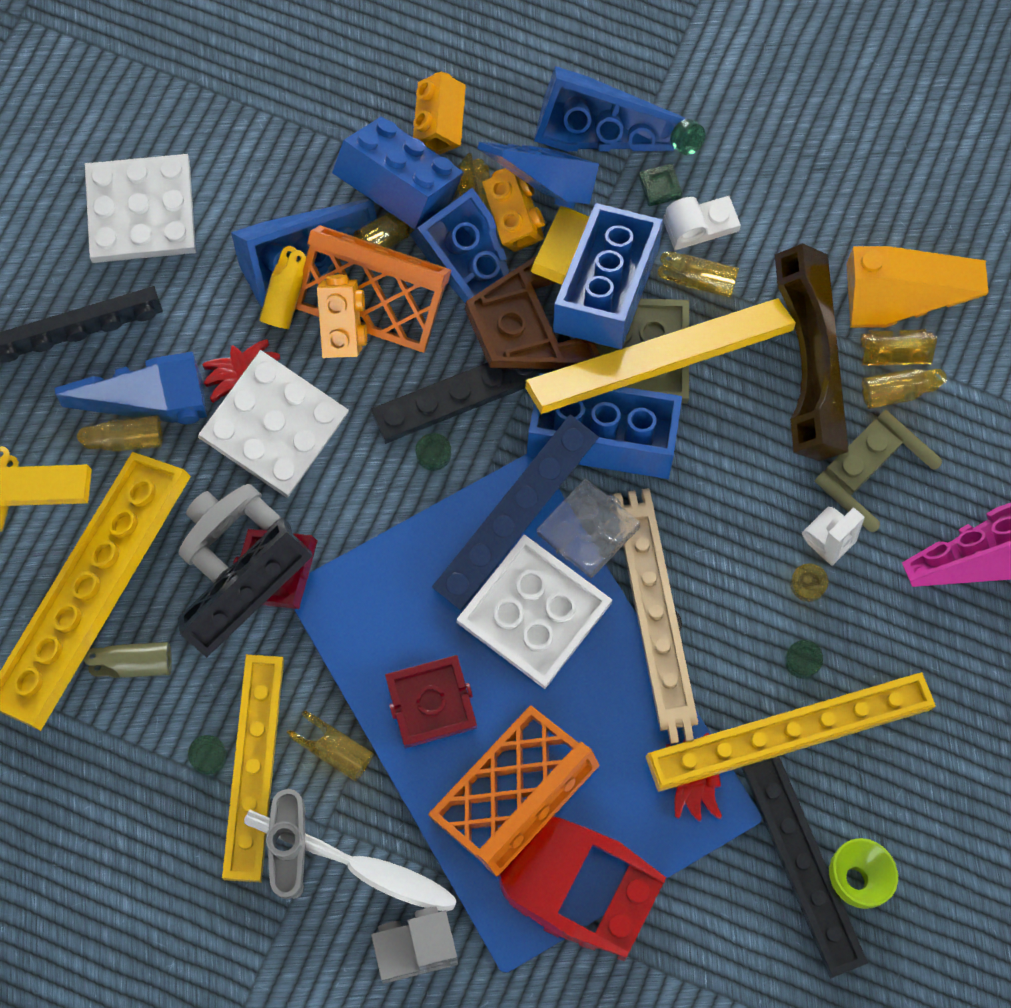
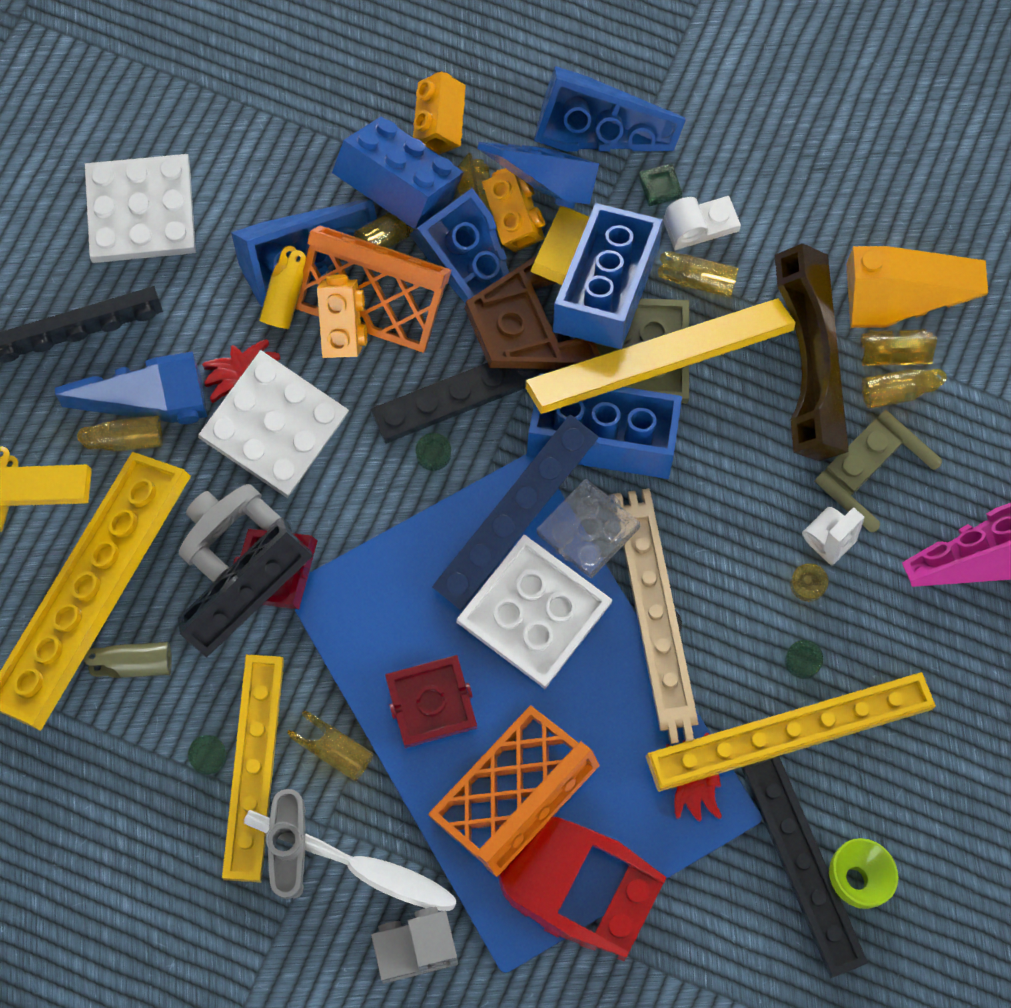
clear green tile [670,119,706,155] -> none

